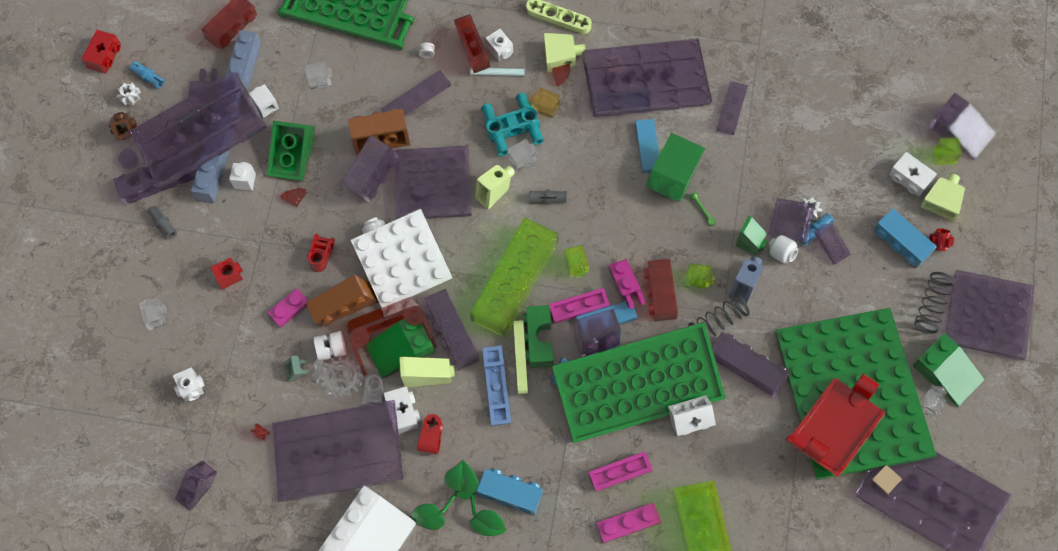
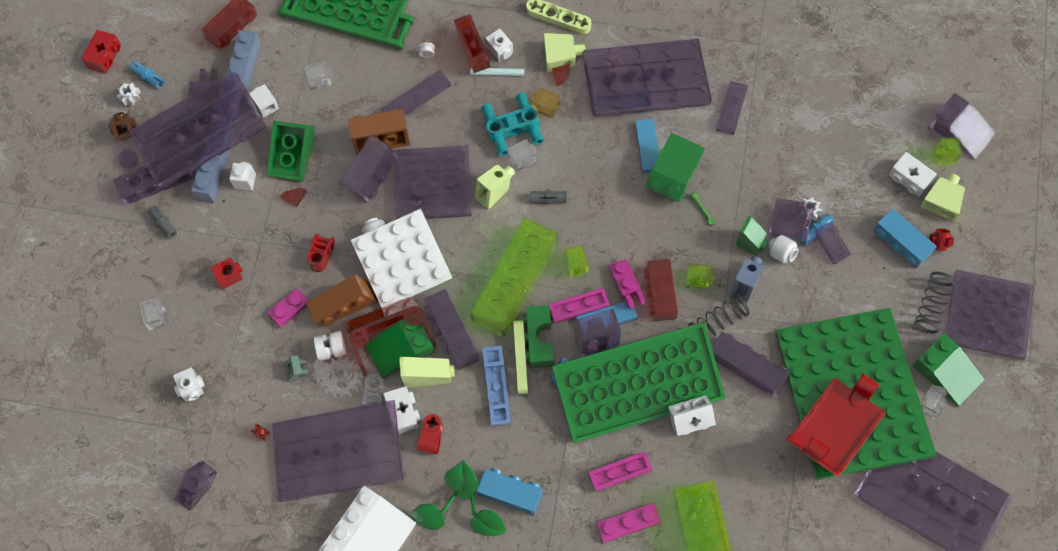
tan tile [872,465,902,495] -> none

